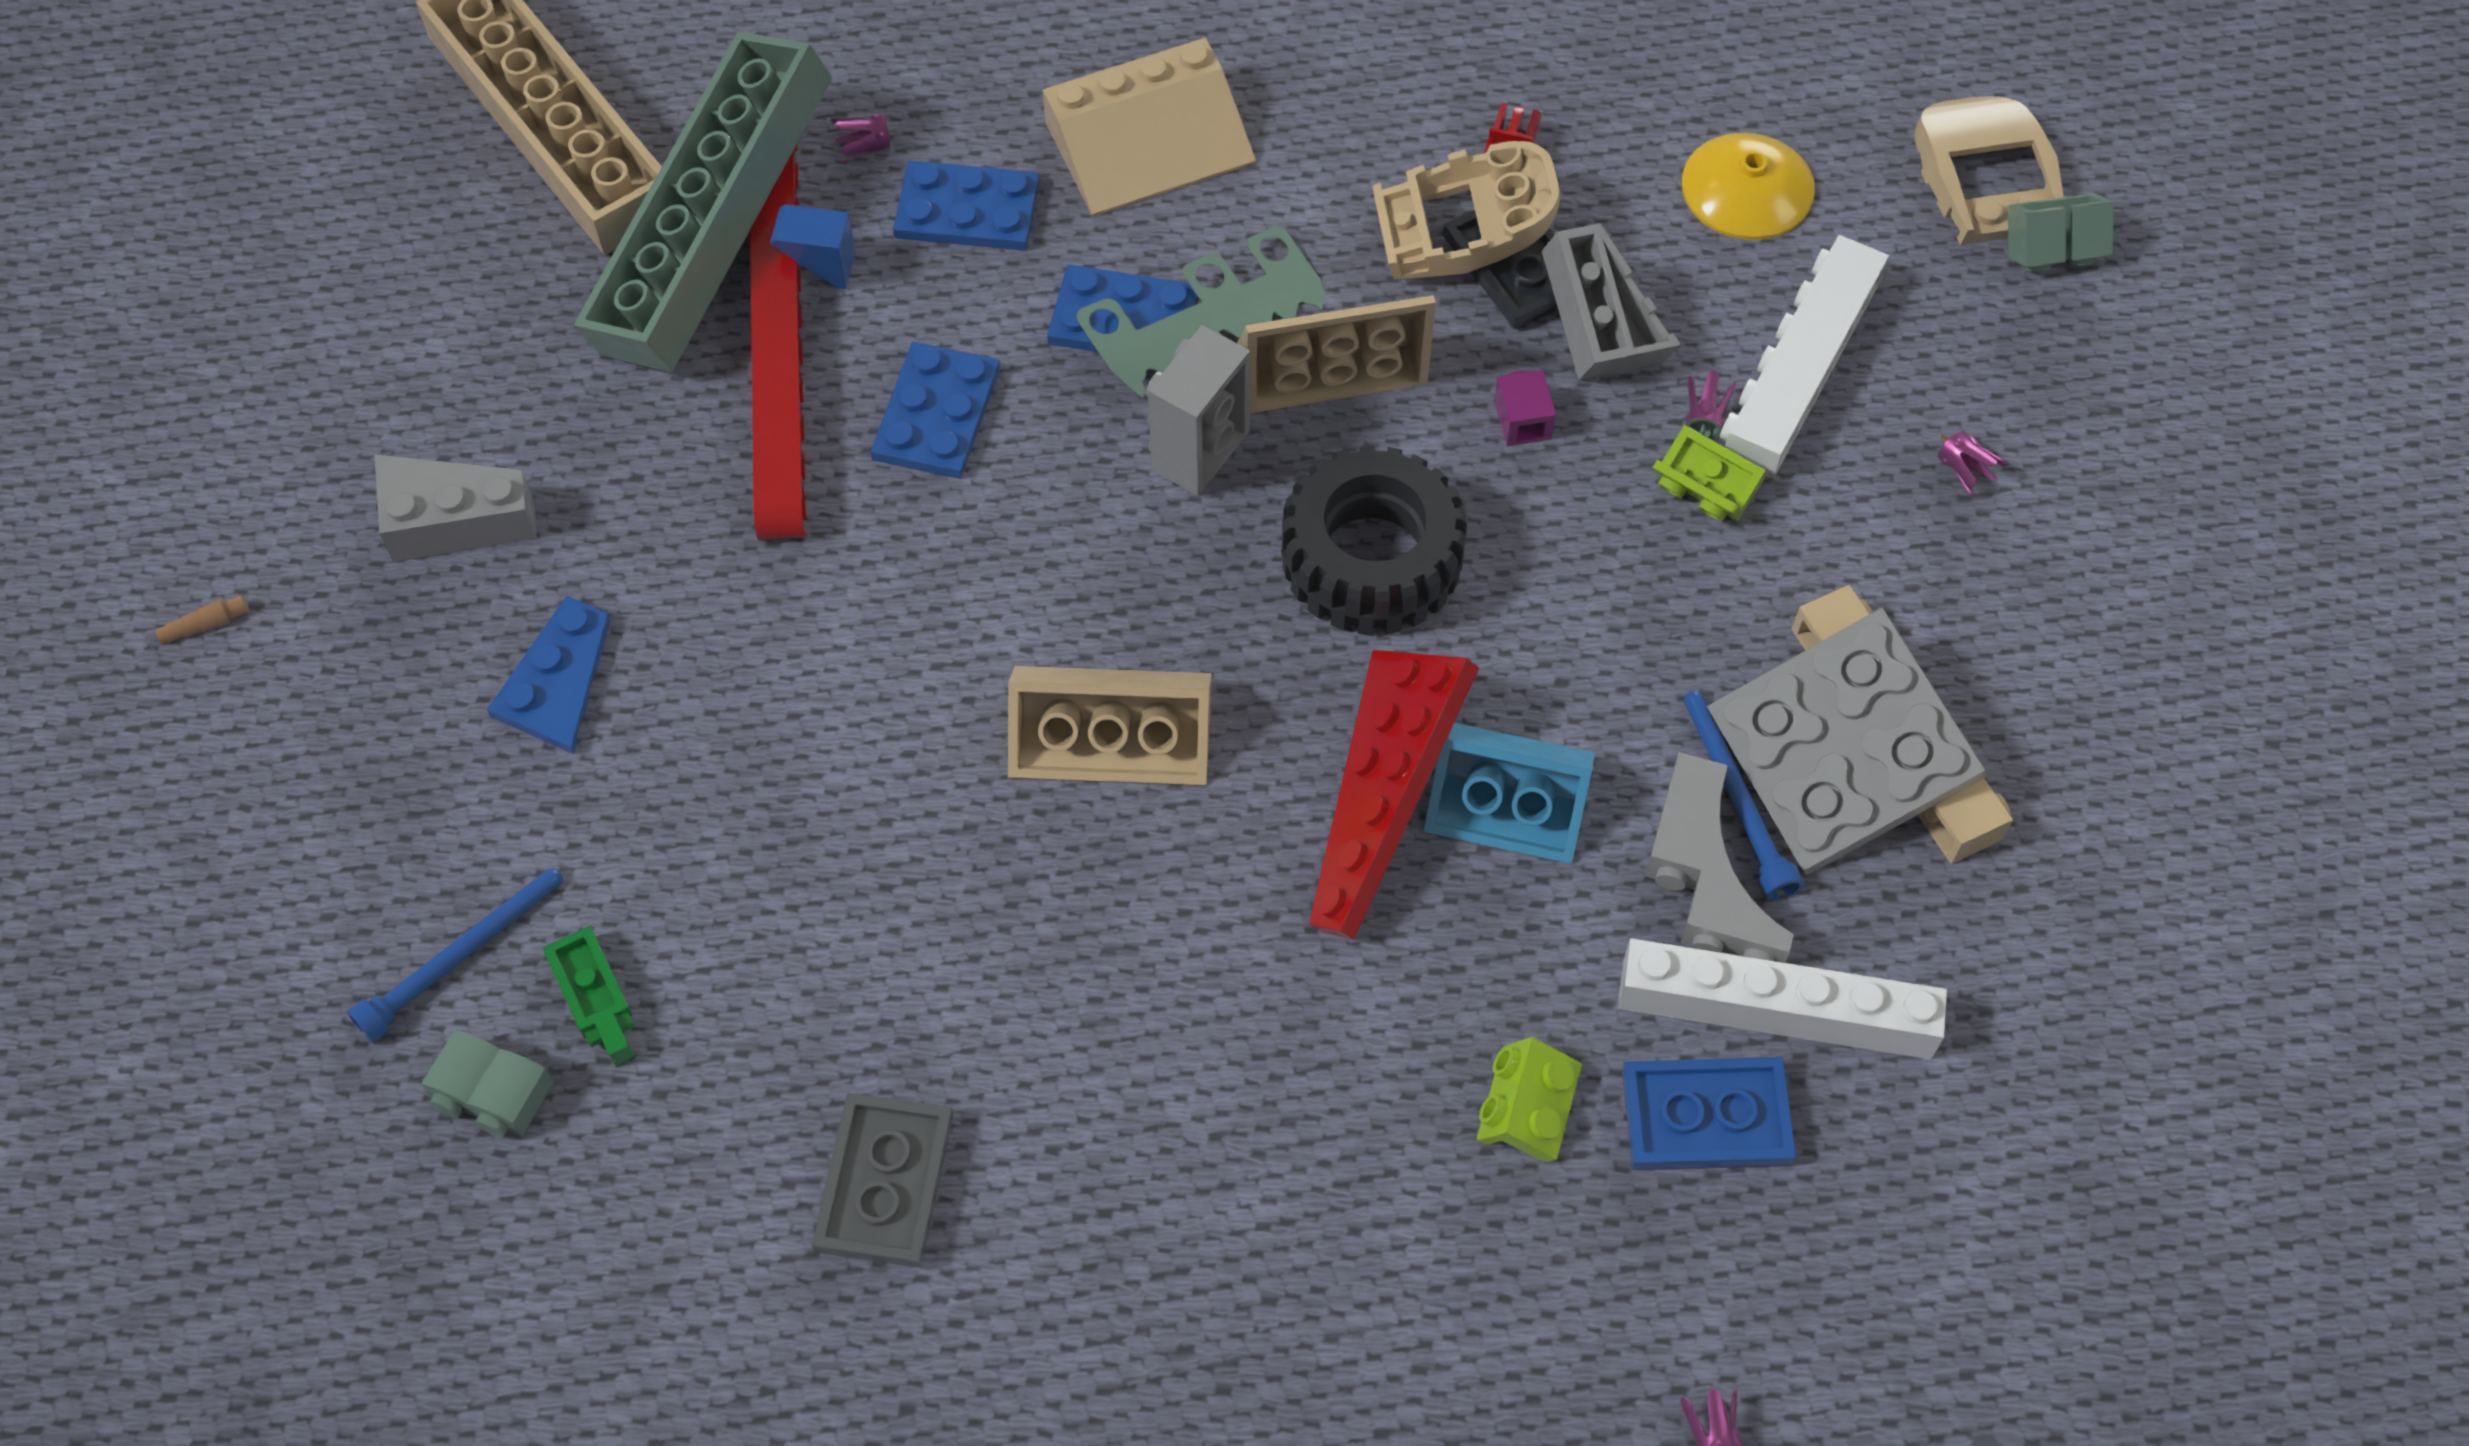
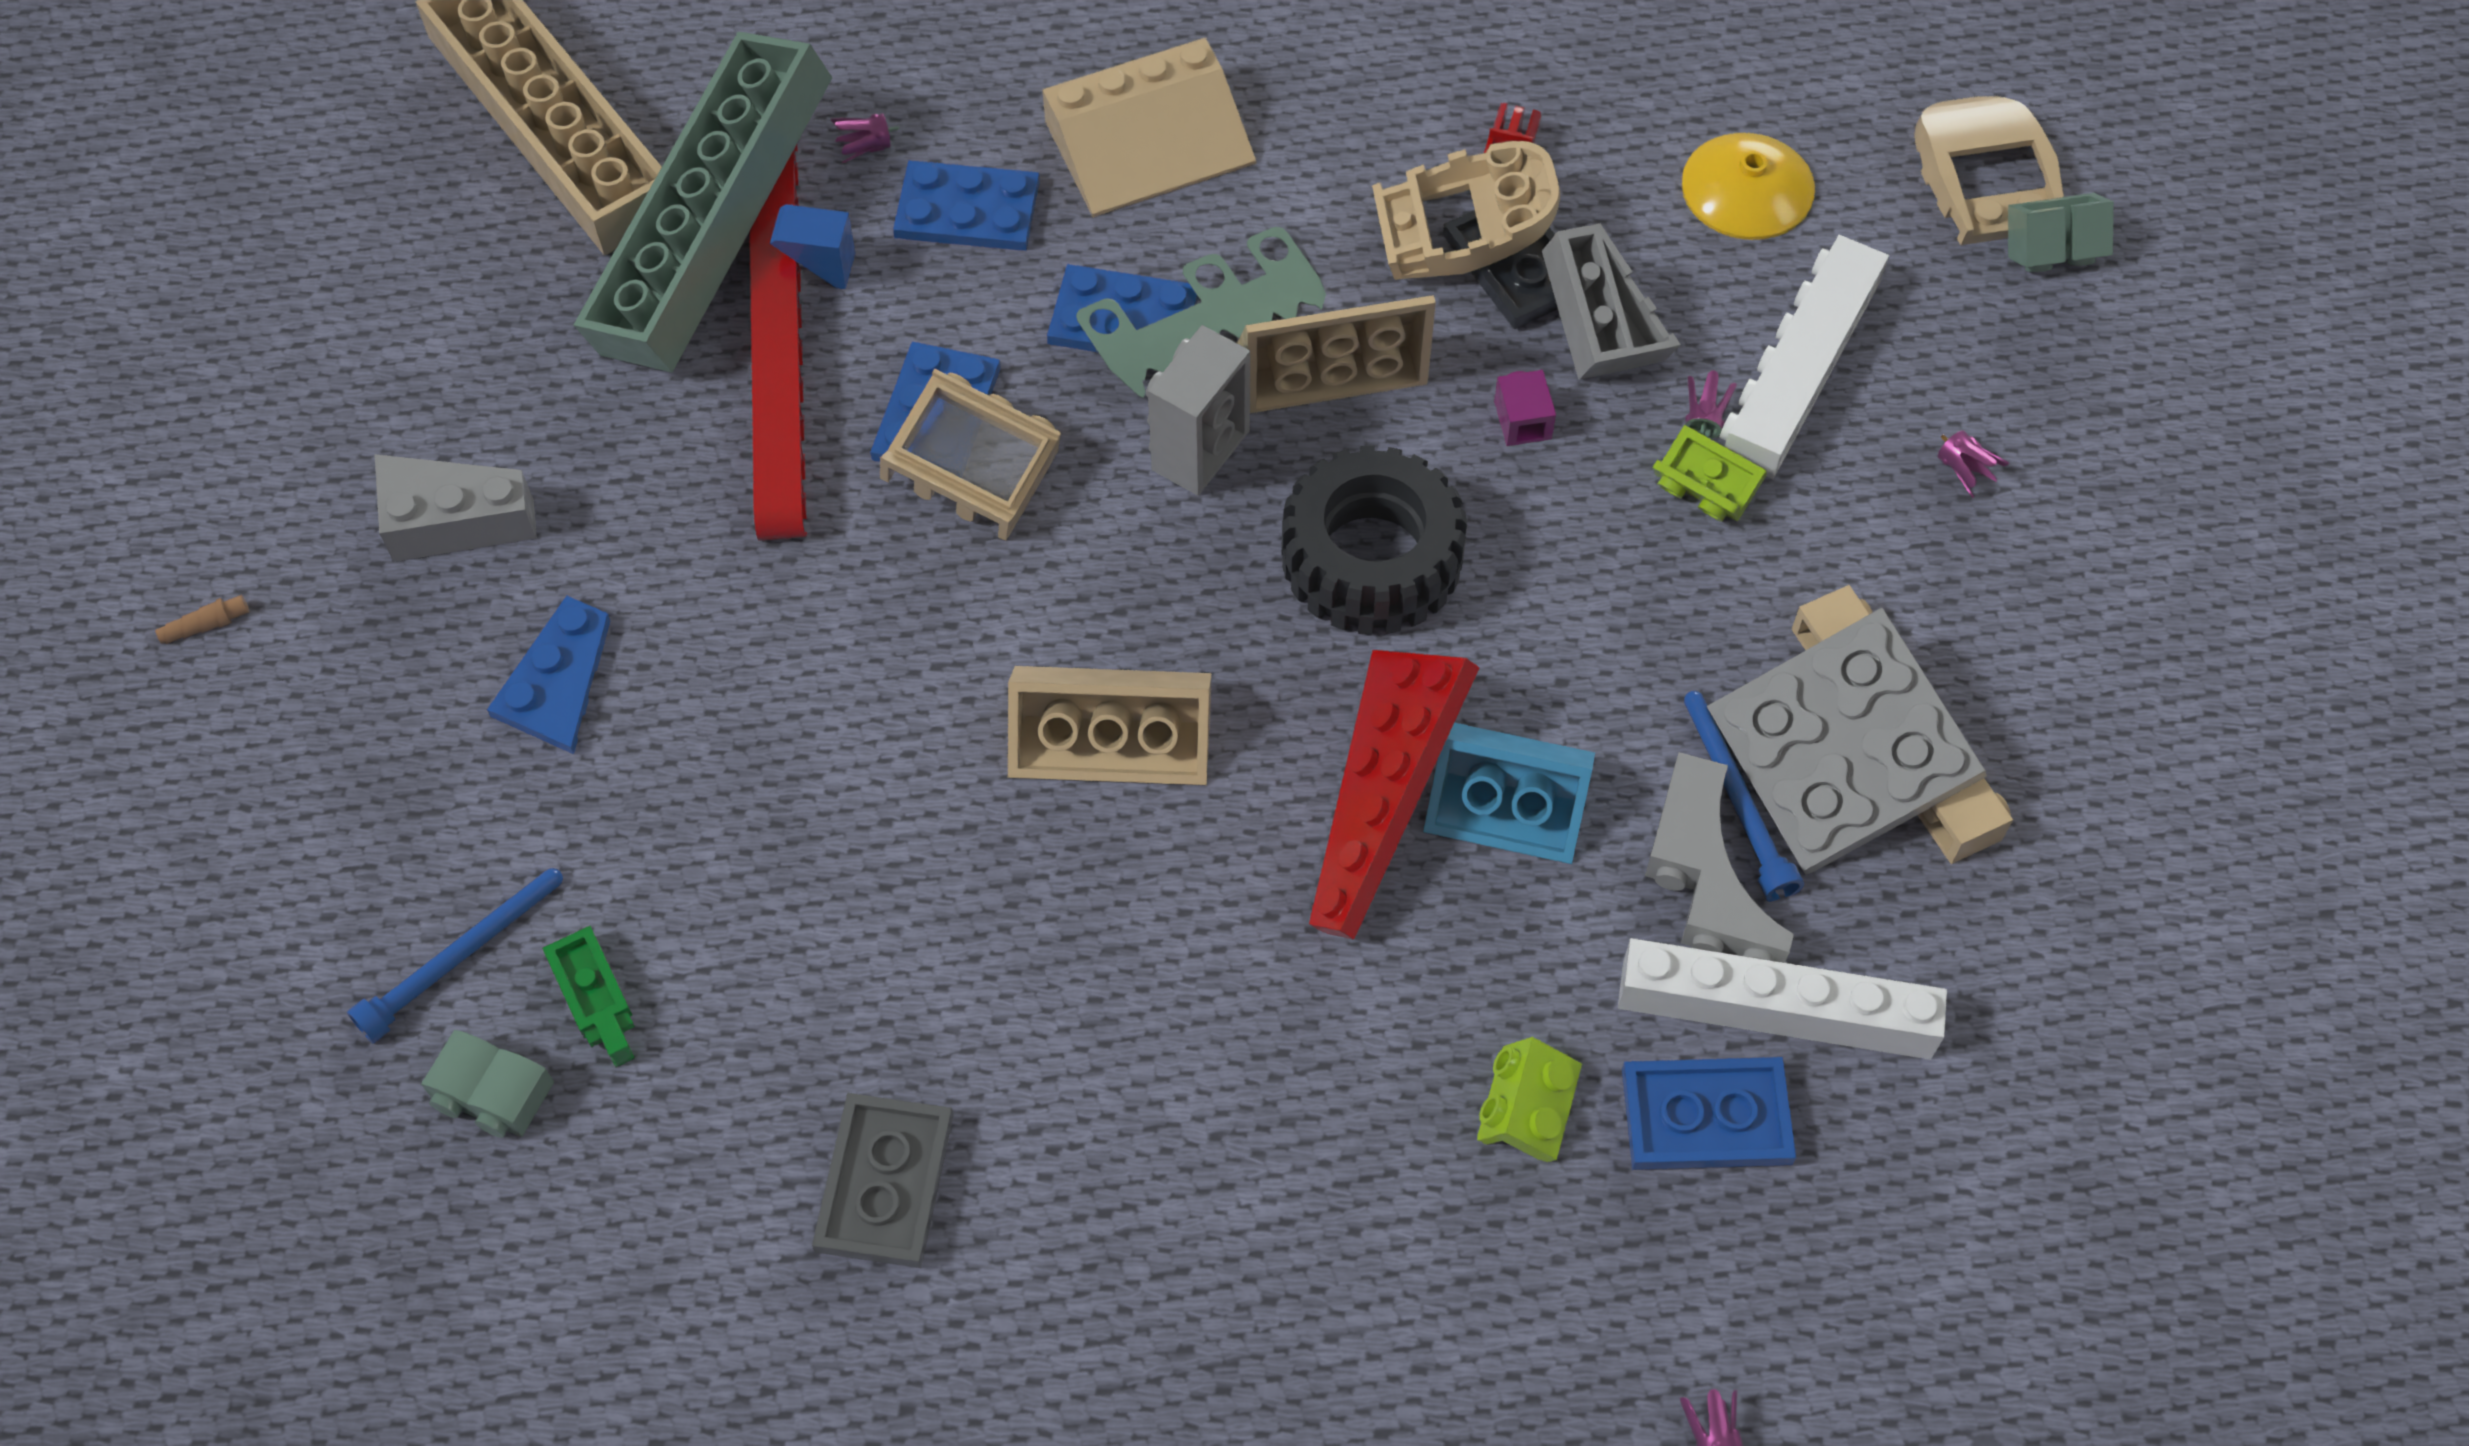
none -> window [880,369,1061,541]

